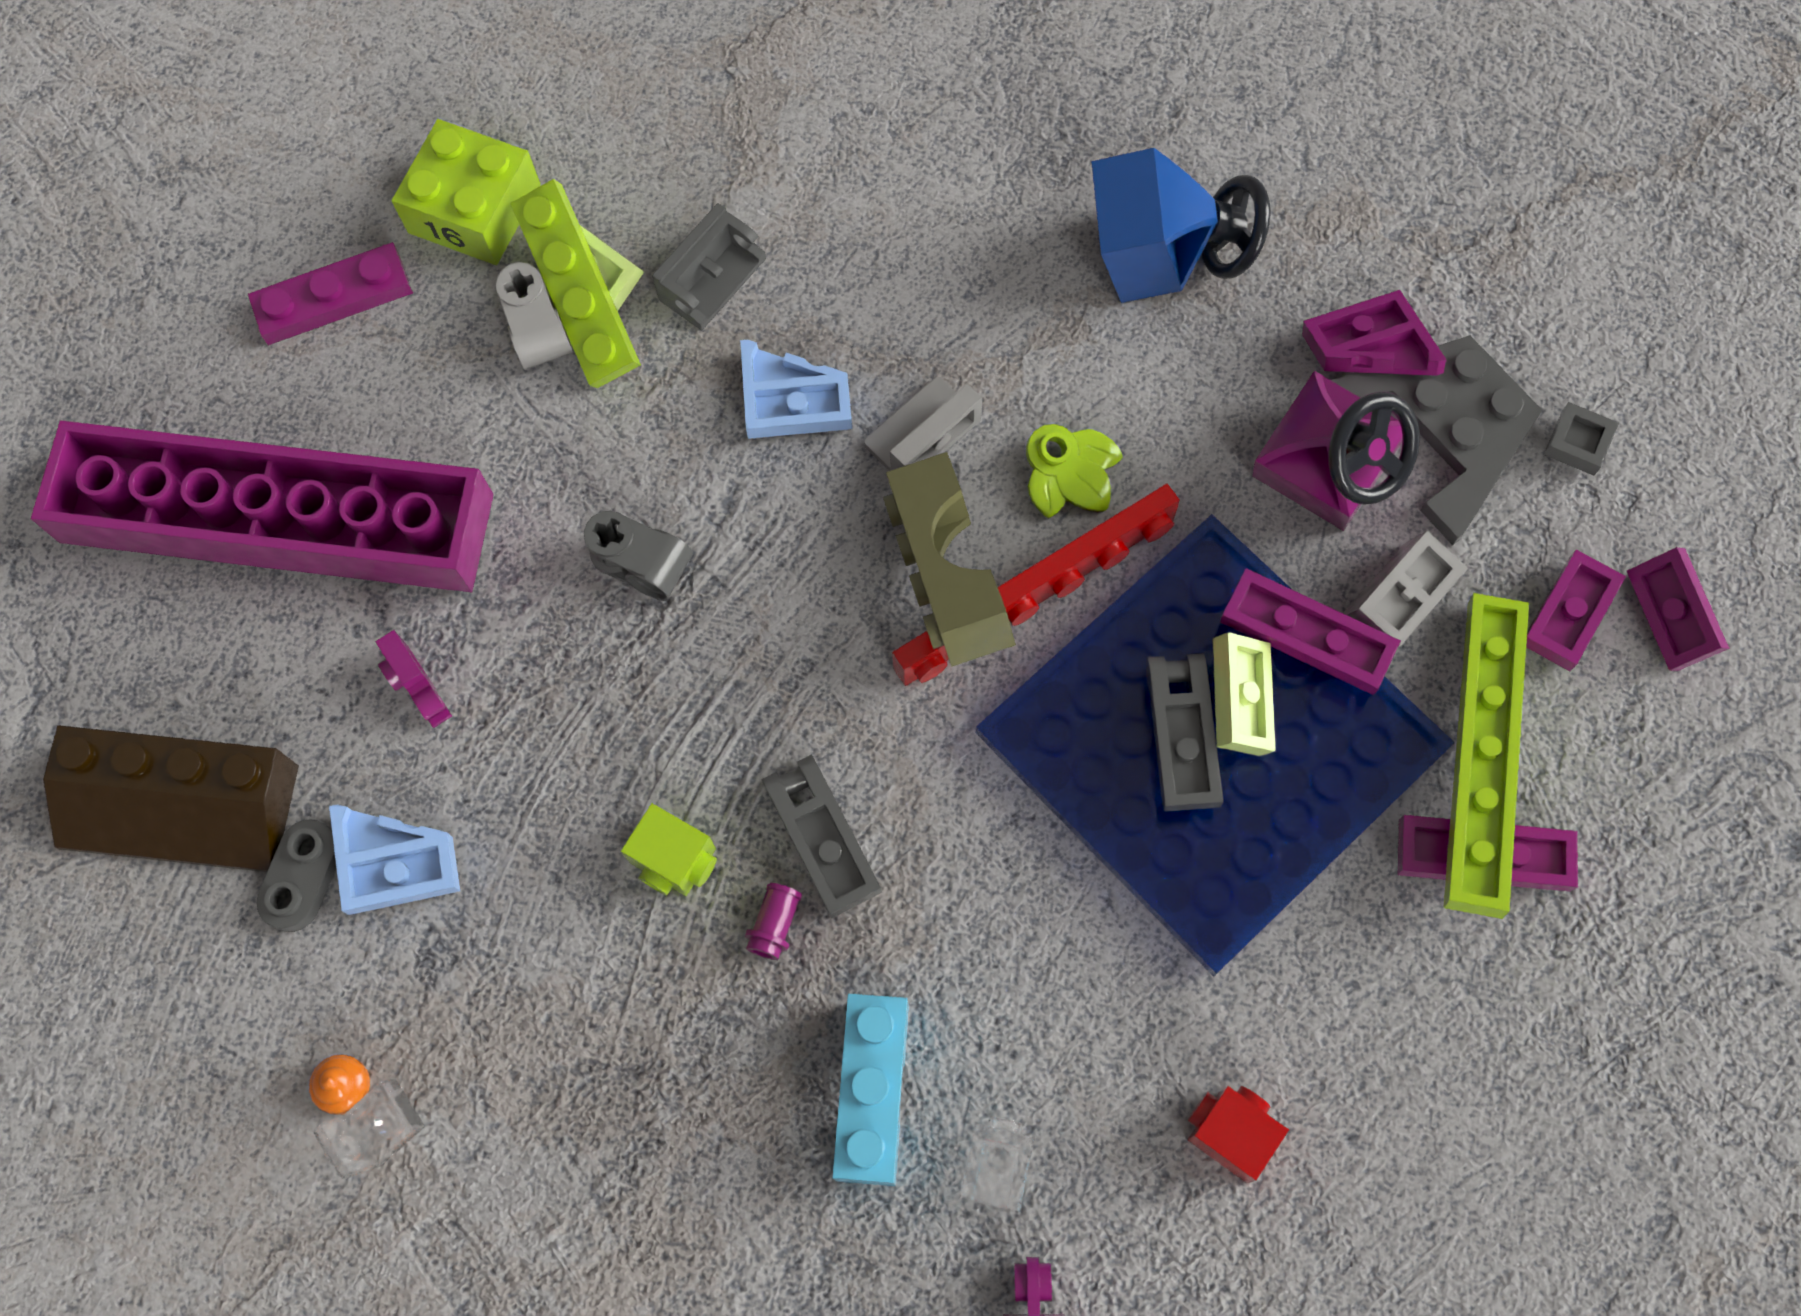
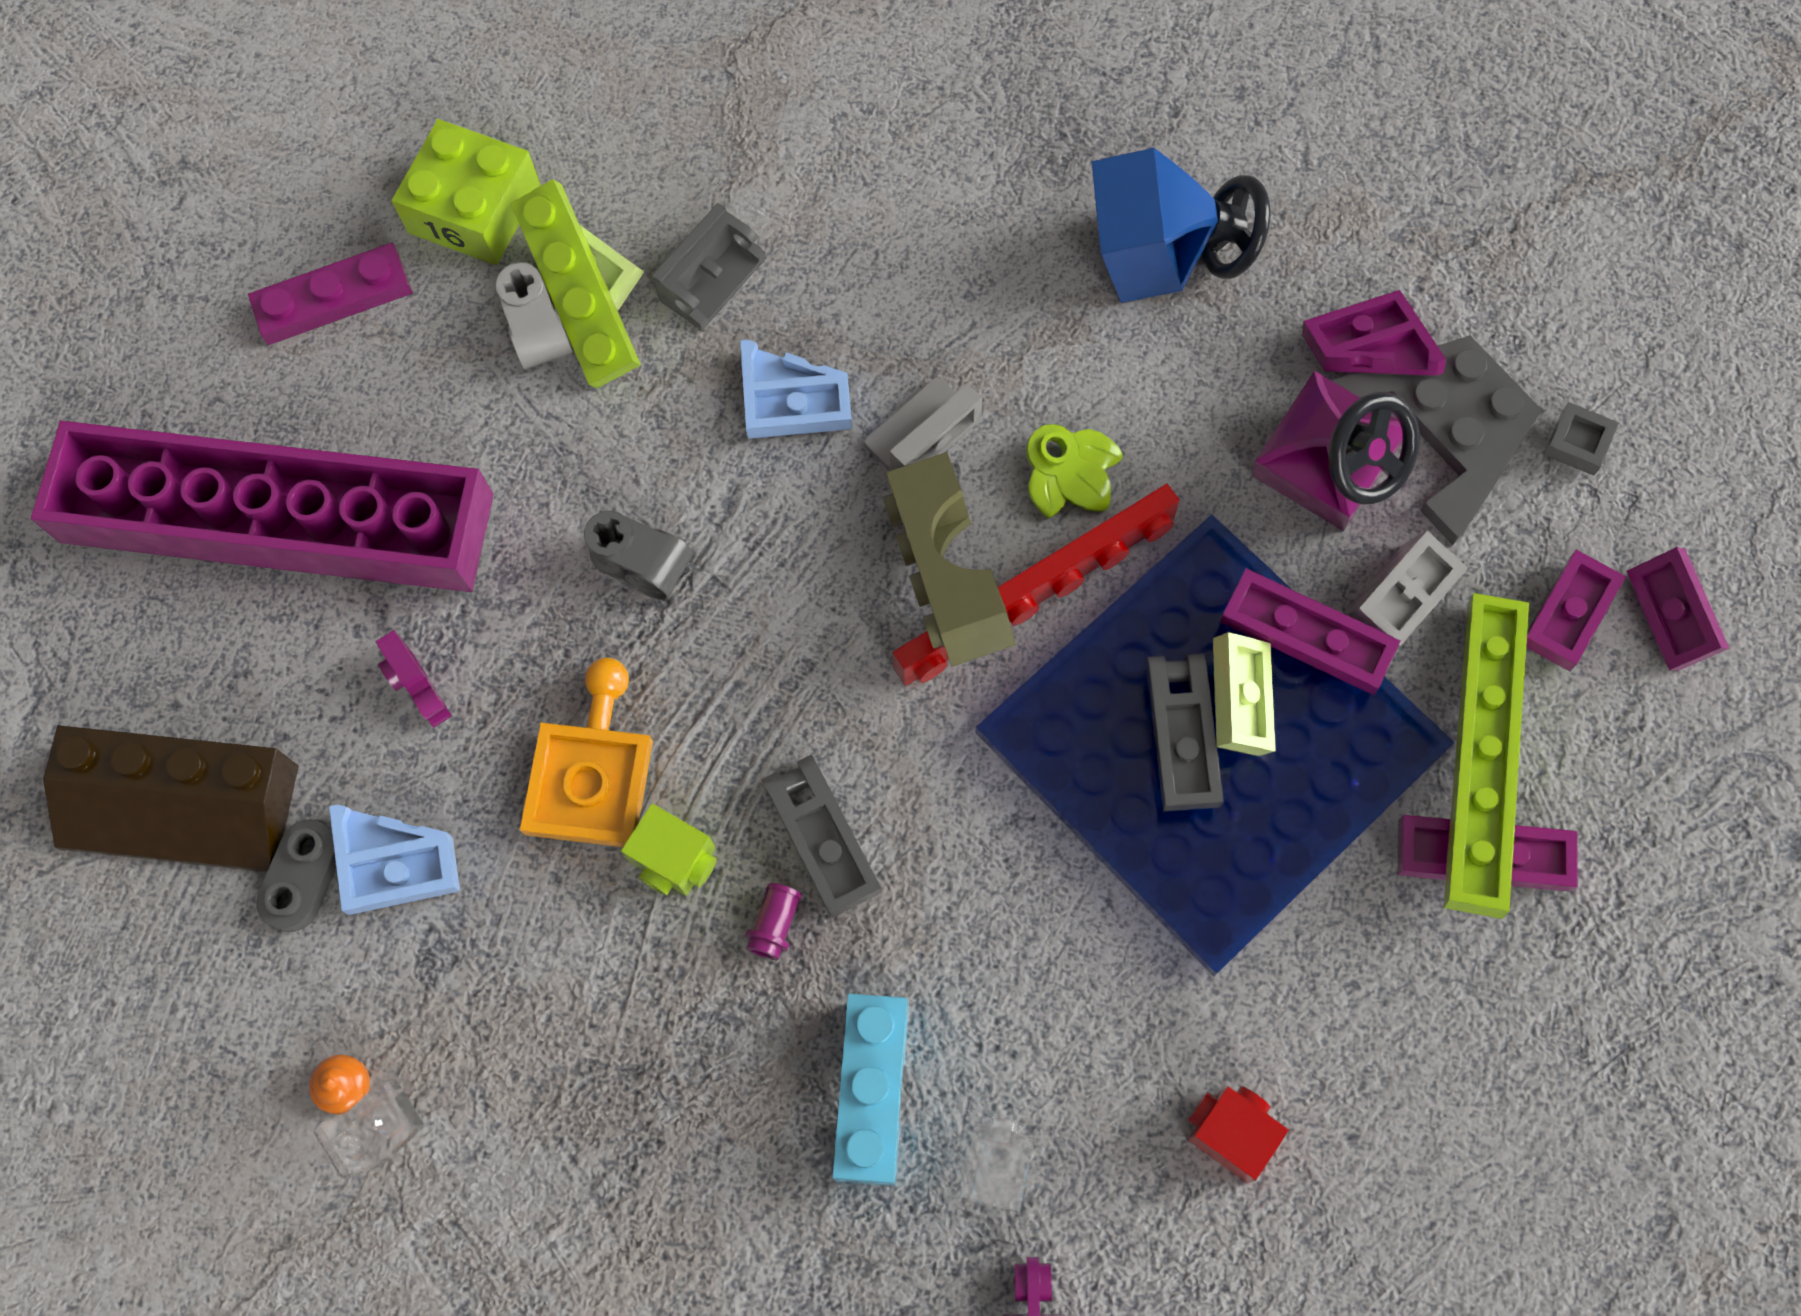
none -> light orange plate [520,657,653,847]

